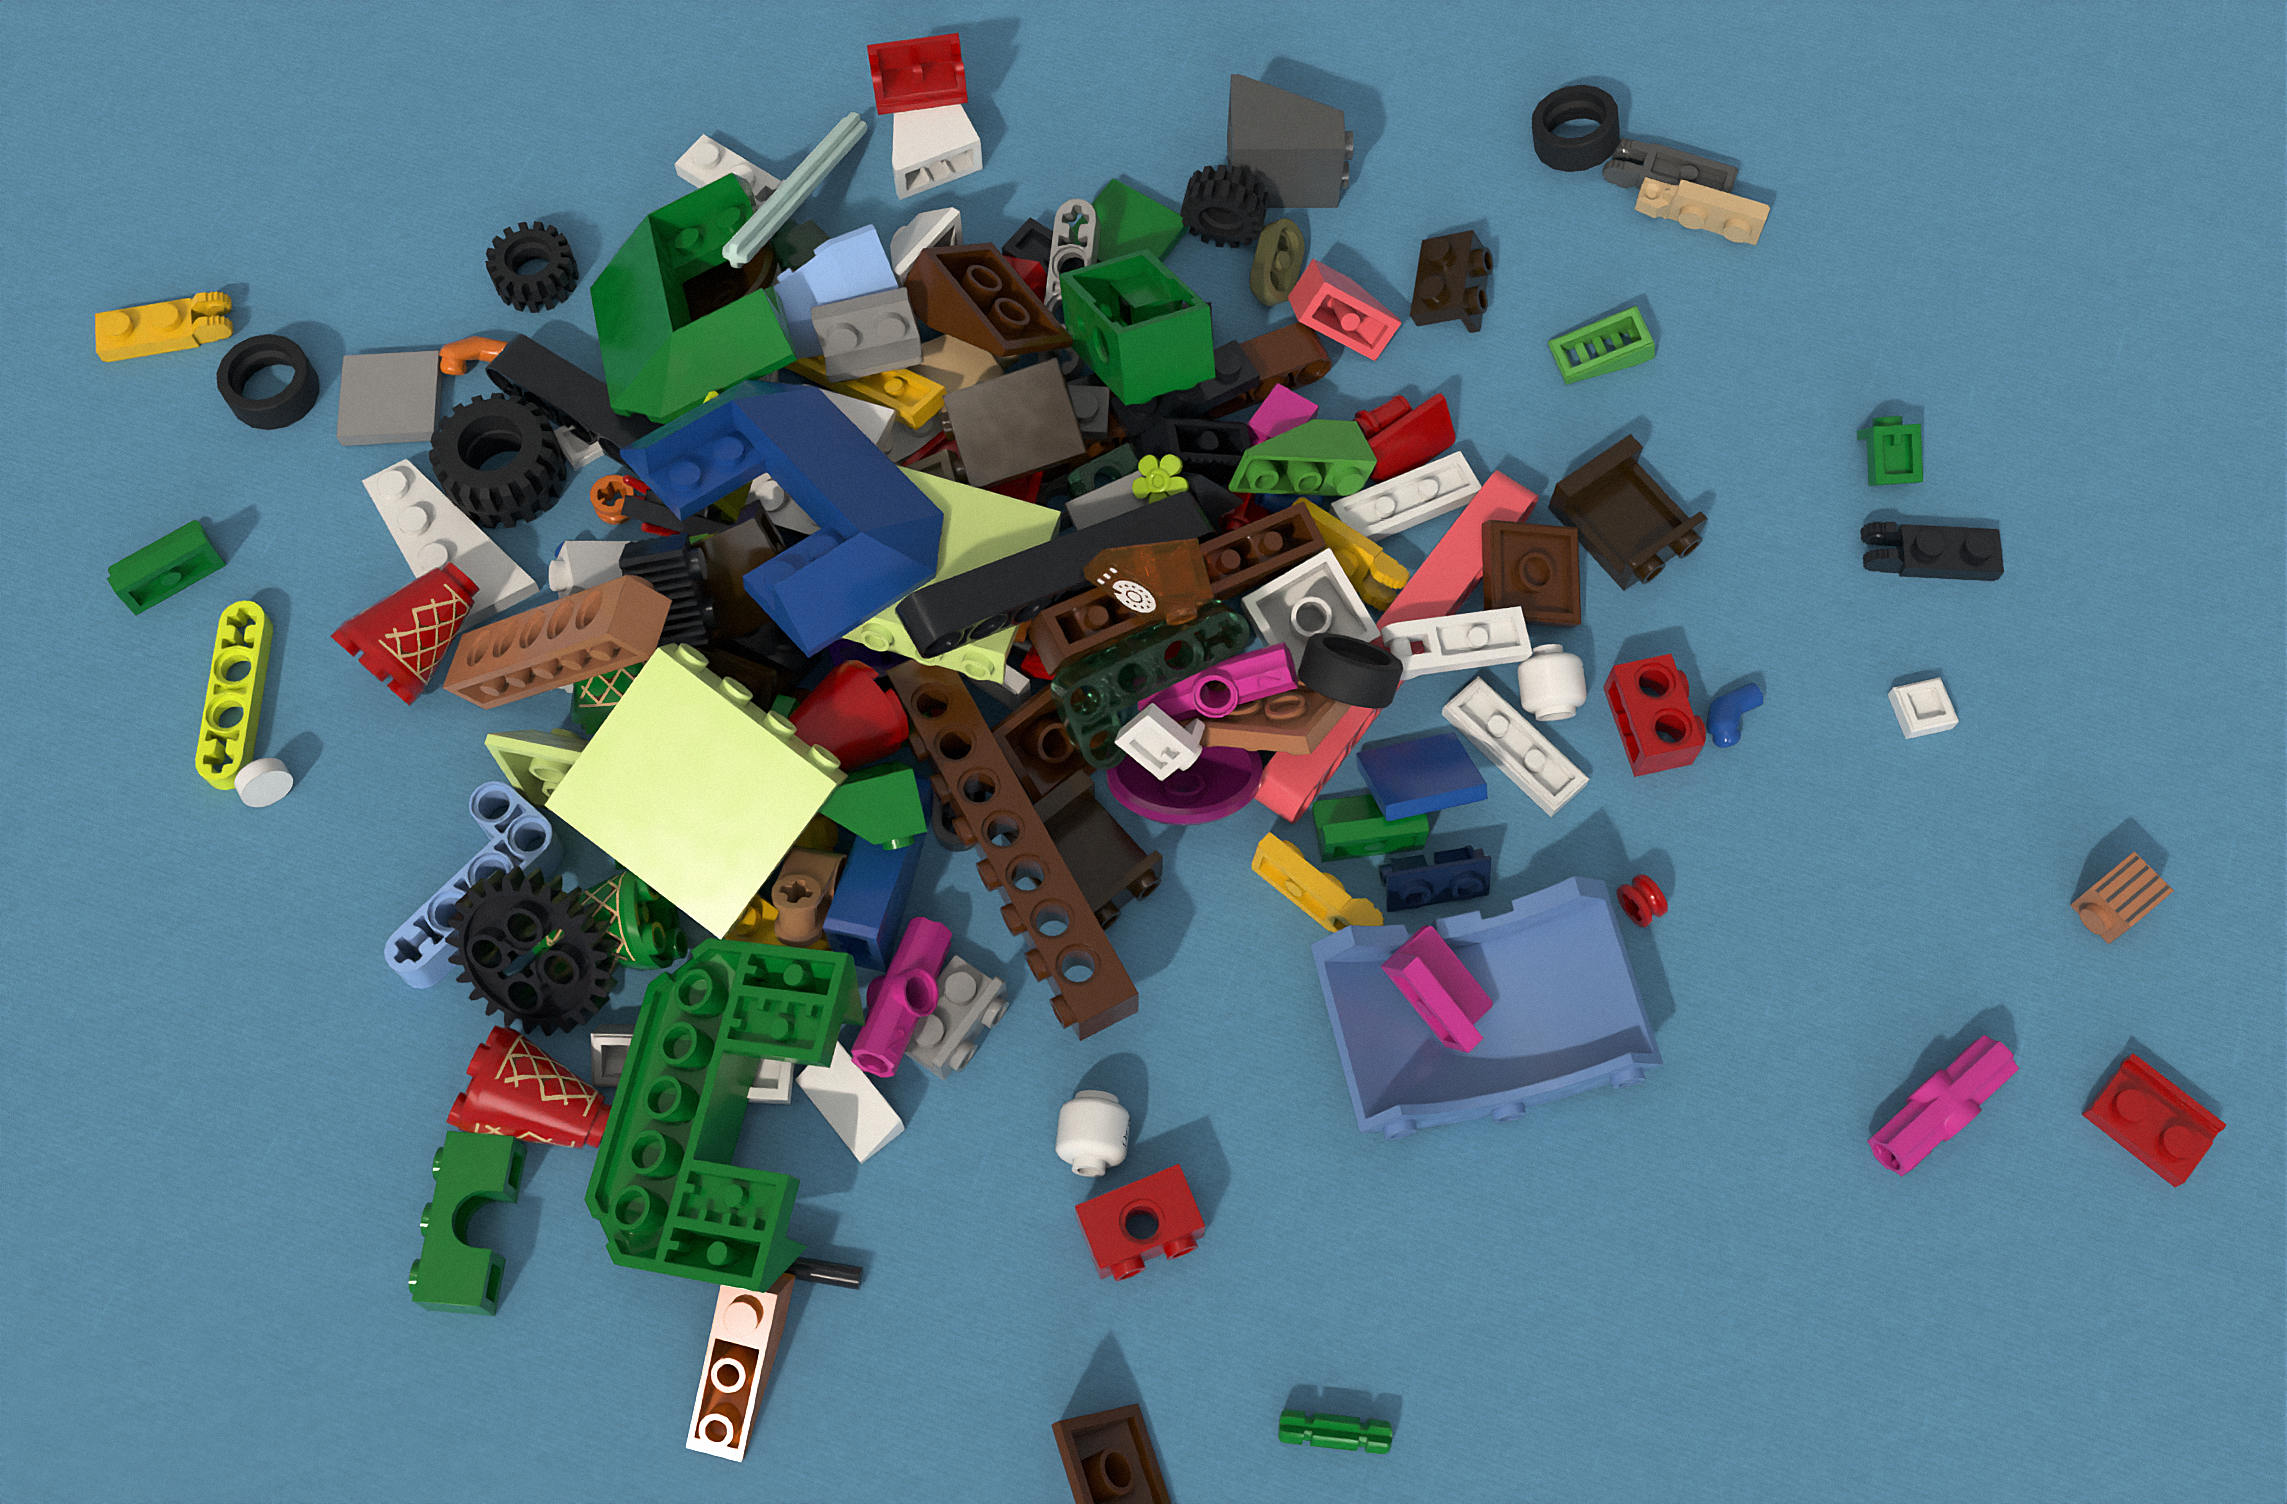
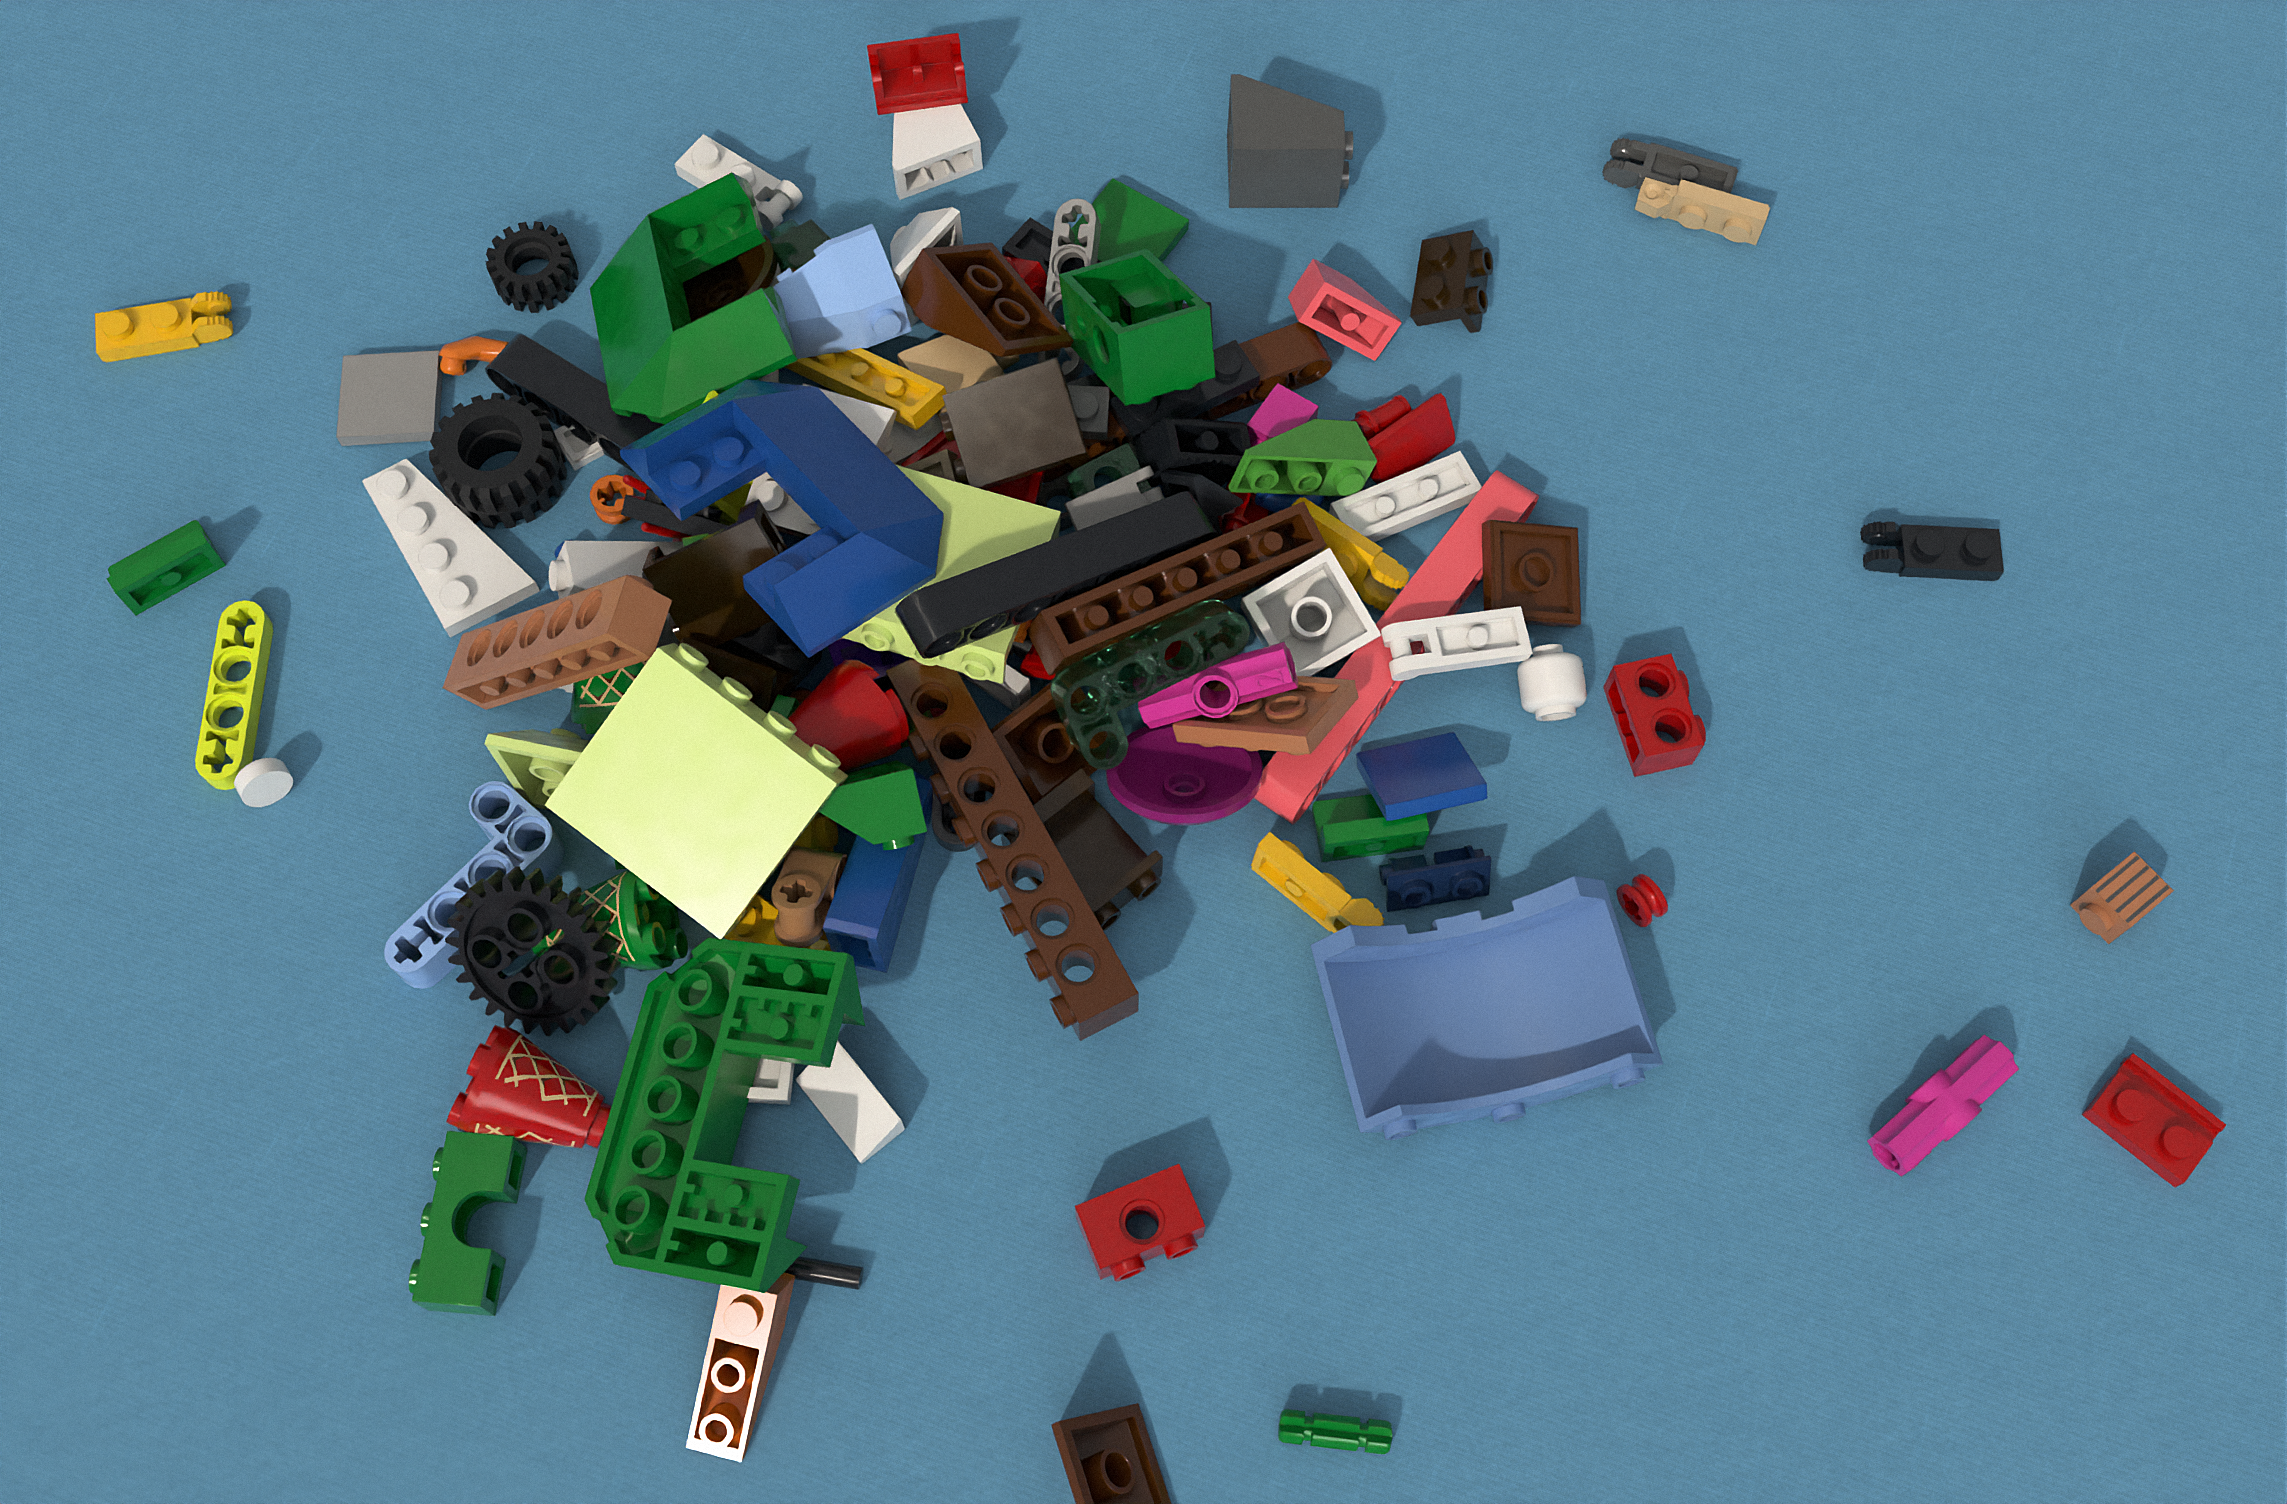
black tyre [216,334,320,430] -> none
red cone [330,562,480,706] -> none
light grey slope [591,1024,636,1087] -> none
black brick [619,532,721,649] -> none
light aqua axle [722,112,867,268] -> none
light grey bracket [811,287,924,383] -> none
dark pink piece [851,917,953,1078] -> none
light grey bracket [904,955,1009,1081] -> none
white head [1055,1090,1130,1177] -> none
clear orange slope [1083,538,1214,625] -> none
white bracket [1114,703,1205,781] -> none
lime plant [1132,454,1189,504] -> none
black tyre [1180,165,1269,248] -> none
olive plate [1249,218,1305,306] -> none
black tyre [1298,633,1403,709] -> none
dark pink panel [1380,925,1493,1053] -> none
white tile [1442,676,1589,818] -> none
black tyre [1532,85,1620,172] -> none
bright green slope [1548,305,1655,385] -> none
dark brown panel [1548,434,1708,591] -> none
blue arm [1706,682,1763,748] -> none
green bracket [1856,416,1923,486] -> none
white tile [1888,677,1959,739] -> none

